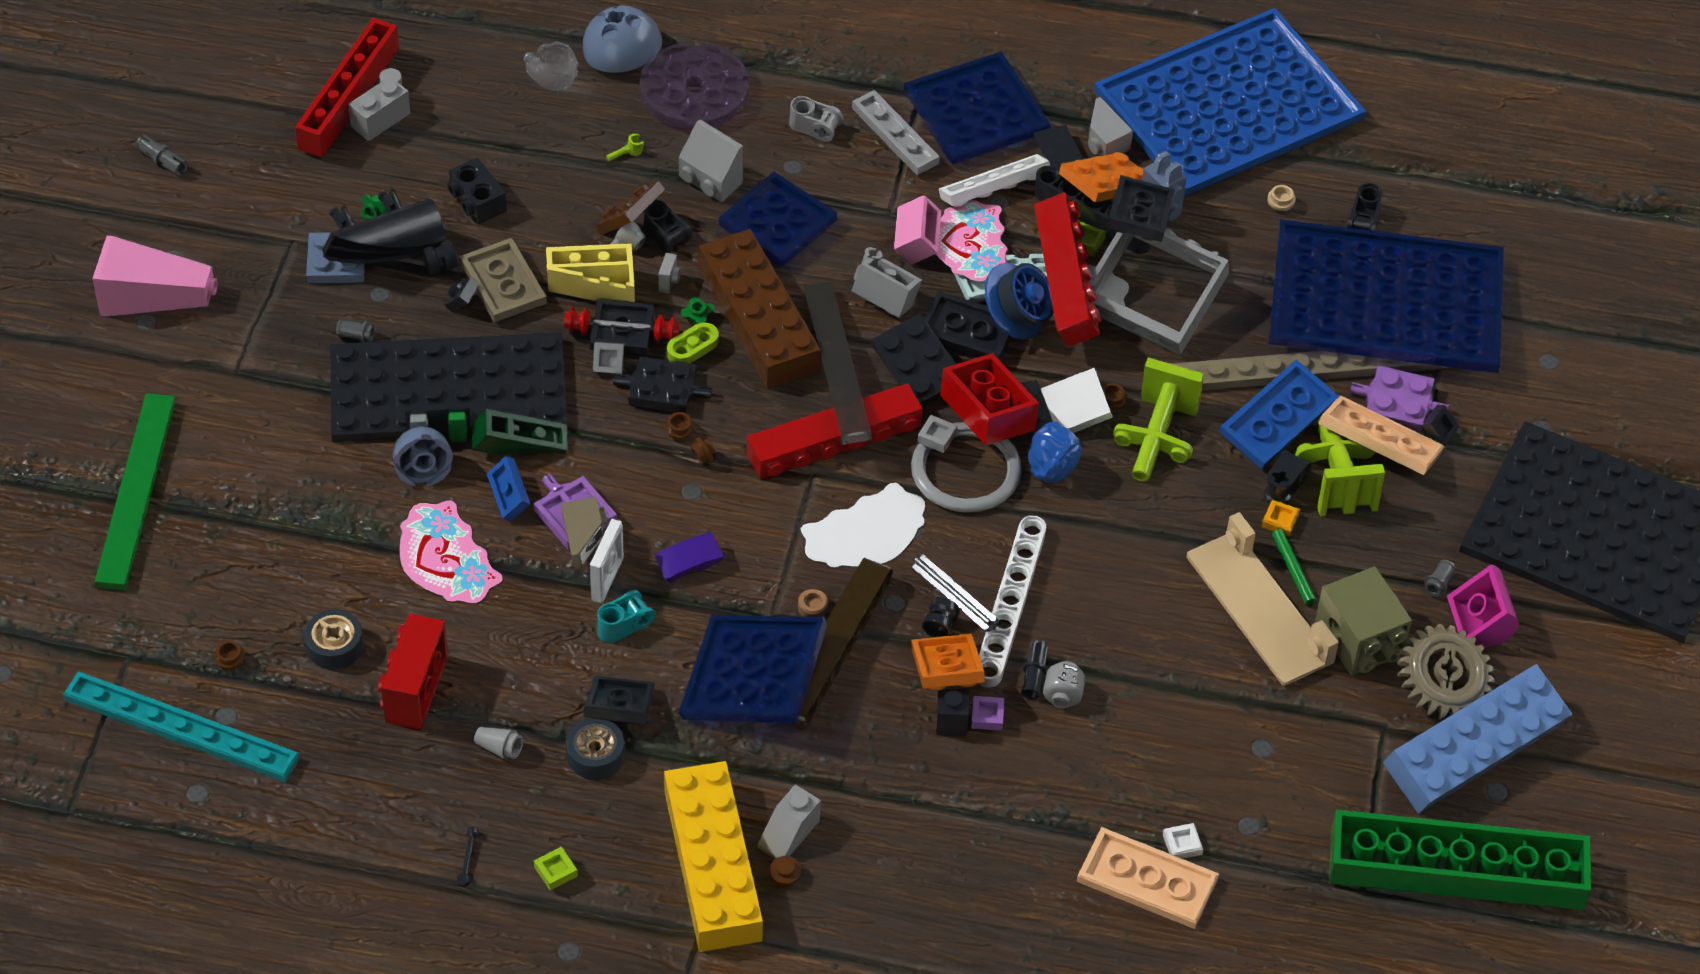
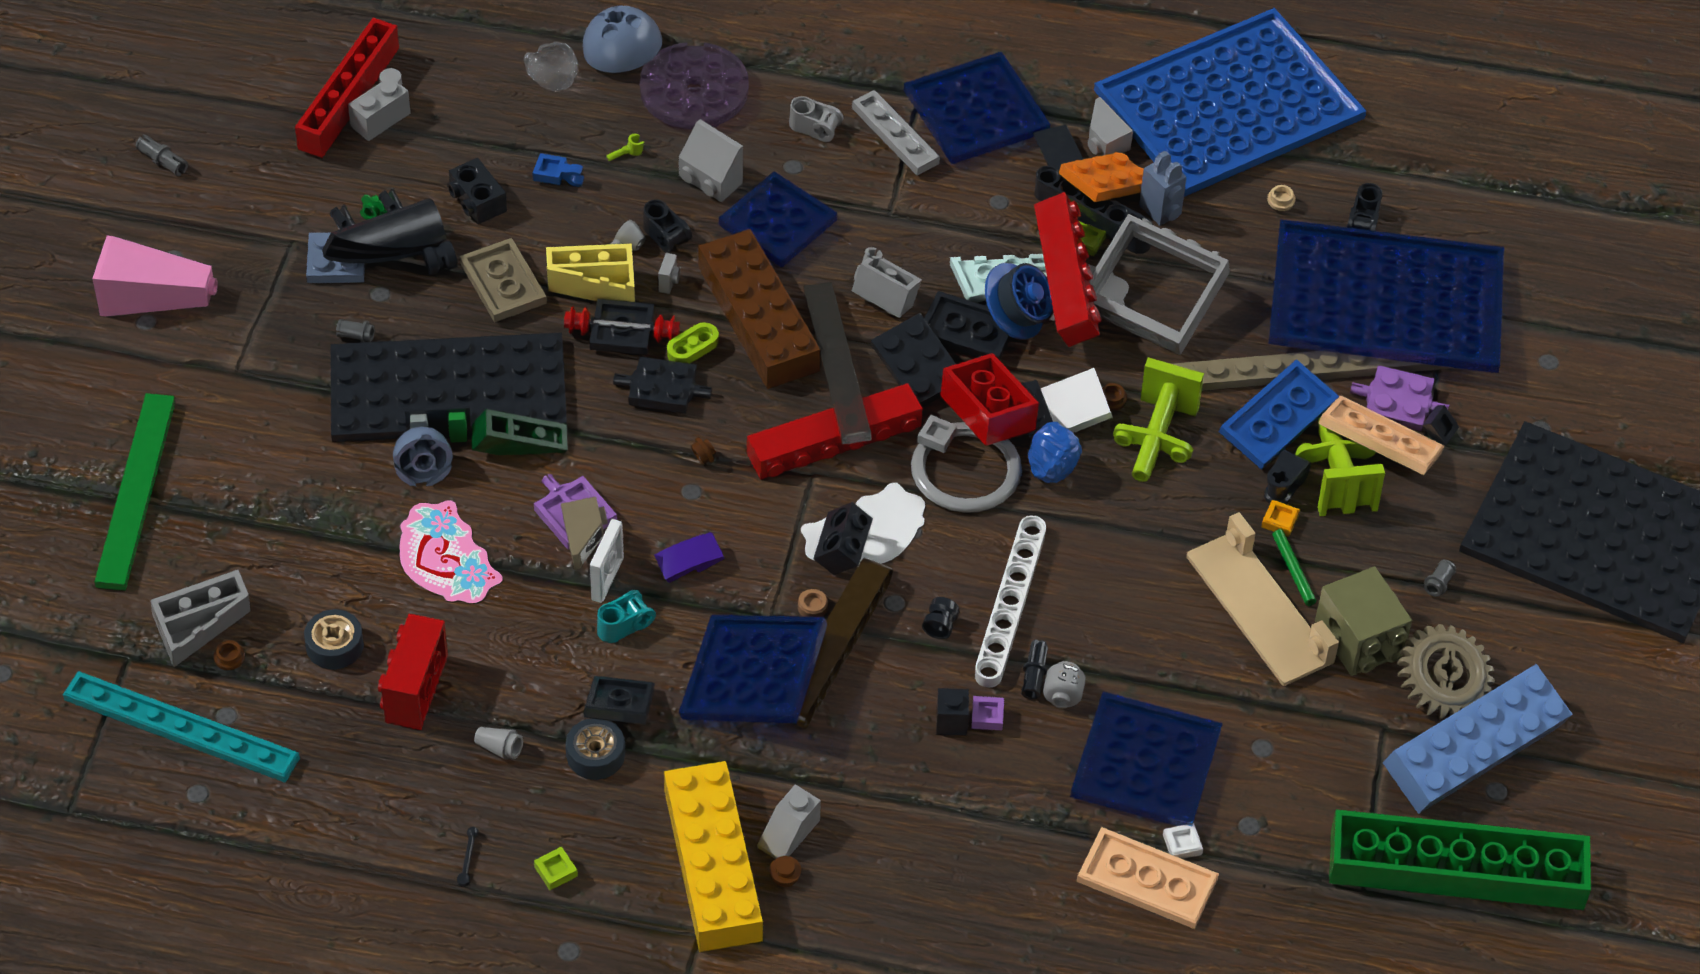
black plate [444,277,480,313] -> none
blue plate [487,456,530,522] -> none
light grey plate [593,342,624,374] -> none
reddish brown plate [595,181,665,234] -> none
reddish brown plate [665,412,694,440] -> none
green plate [681,297,715,326] -> none
bright pink brick [894,195,941,265] -> none
orange plate [911,634,985,690] -> none
axle [912,554,999,632] -> none
sticker [936,200,1007,281] -> none
white plate [939,154,1050,207] -> none
black plate [1107,175,1175,242] -> none
dark pink brick [1447,564,1519,648] -> none
none -> light grey wedge [150,570,250,667]
none -> blue plate [532,153,584,187]
none -> black brick [813,502,873,575]
none -> clear blue plate [1070,691,1223,827]

